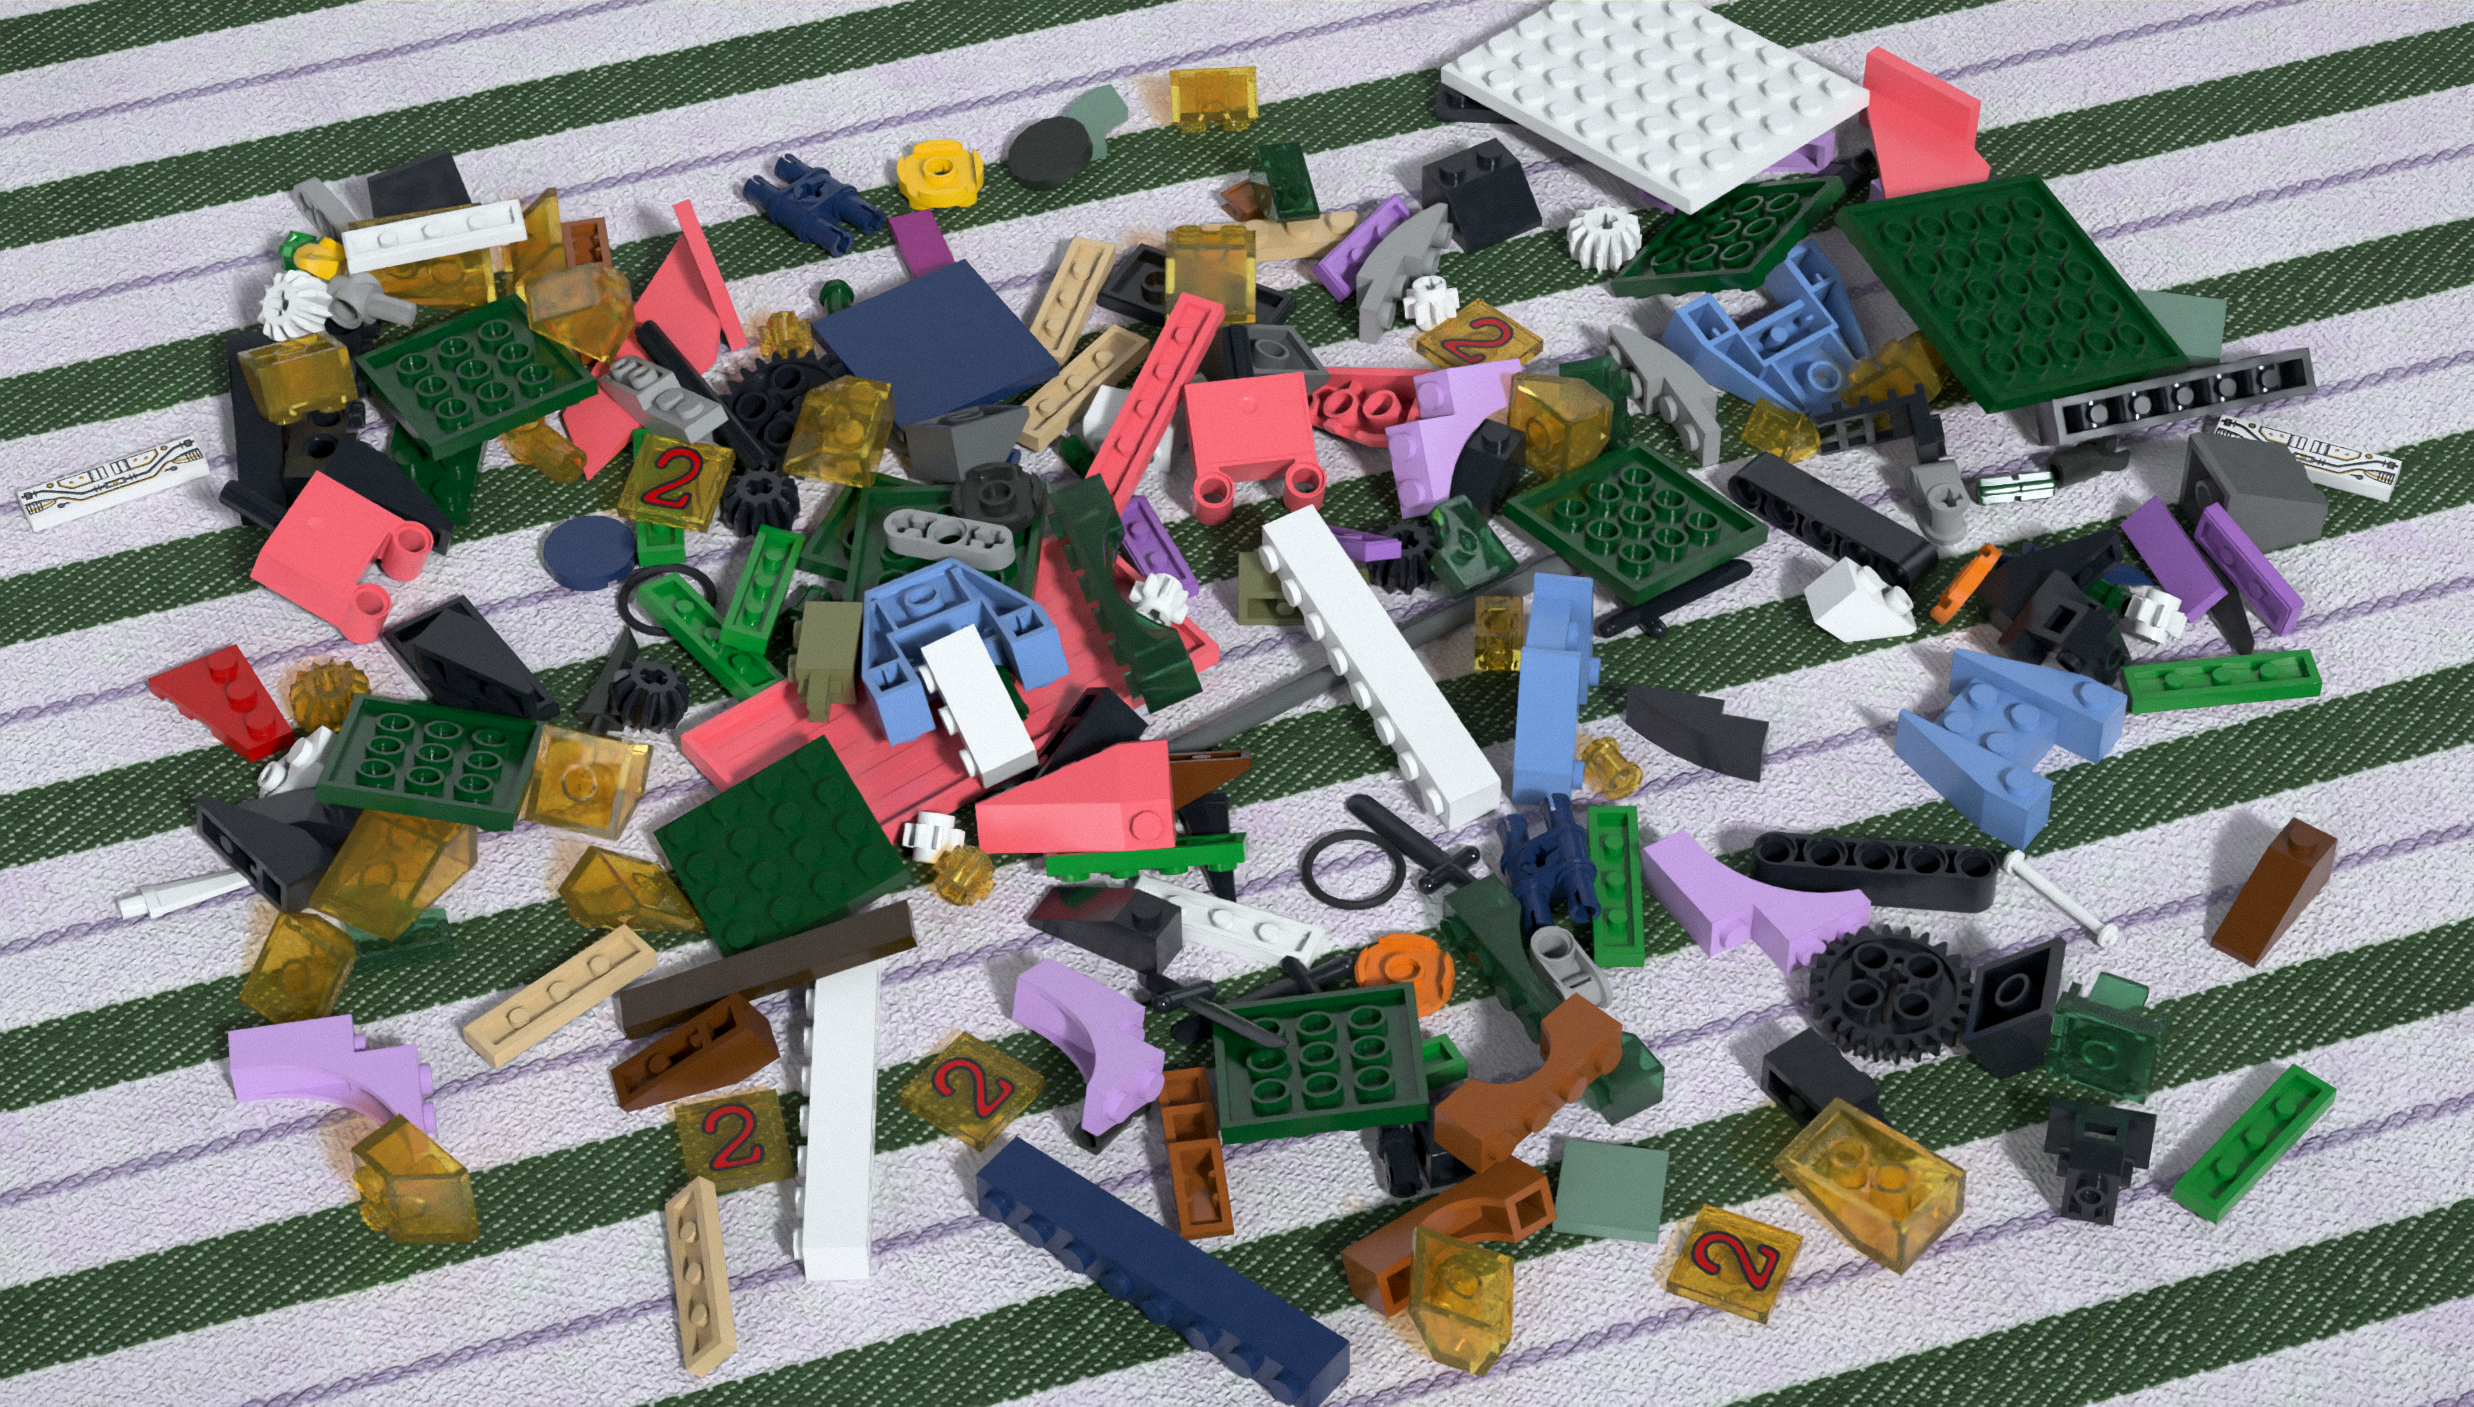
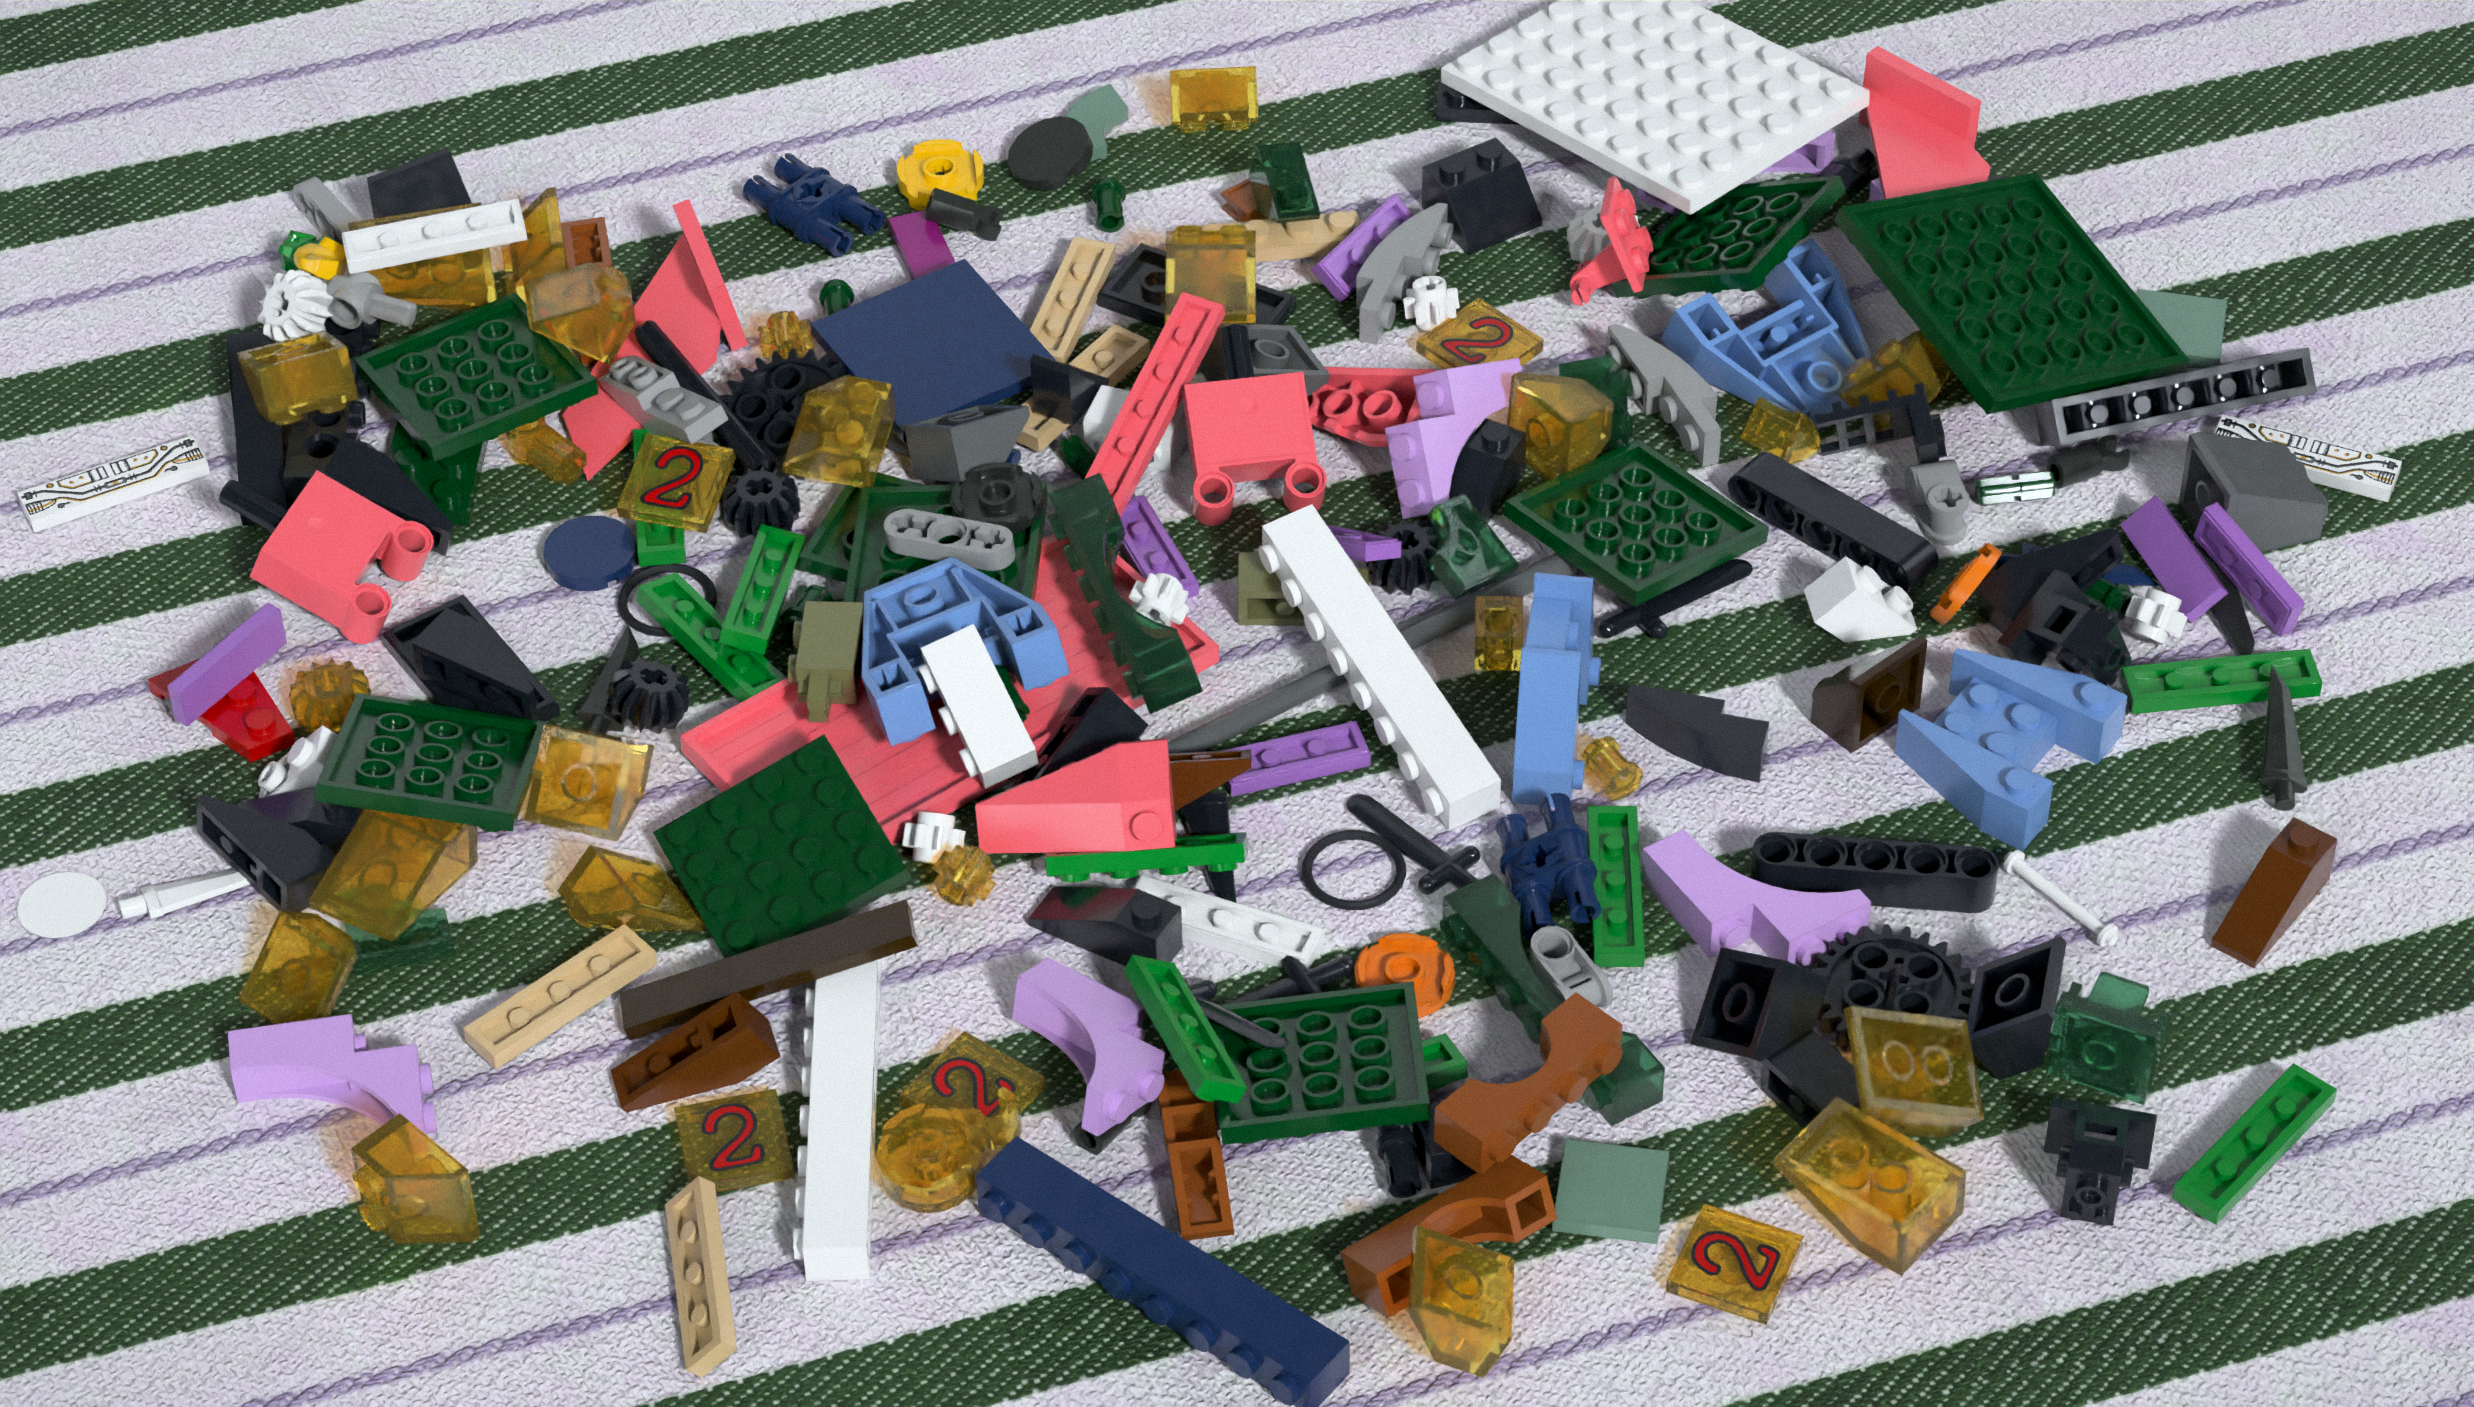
none -> white sticker [17,872,107,938]
none -> medium lavender tile [167,603,287,727]
none -> clear yellow piece [875,1087,1022,1213]
none -> pearl dark grey bar [924,188,1004,241]
none -> black slope [1030,354,1110,425]
none -> dark green pin [1091,177,1126,233]
none -> green plate [1123,955,1247,1104]
none -> medium lavender tile [1222,721,1371,797]
none -> coral plate [1570,176,1653,306]
none -> black slope [1690,947,1830,1062]
none -> dark brown slope [1811,635,1928,754]
none -> clear yellow slope [1844,1006,1984,1138]
none -> pearl dark grey bar [2260,664,2308,811]

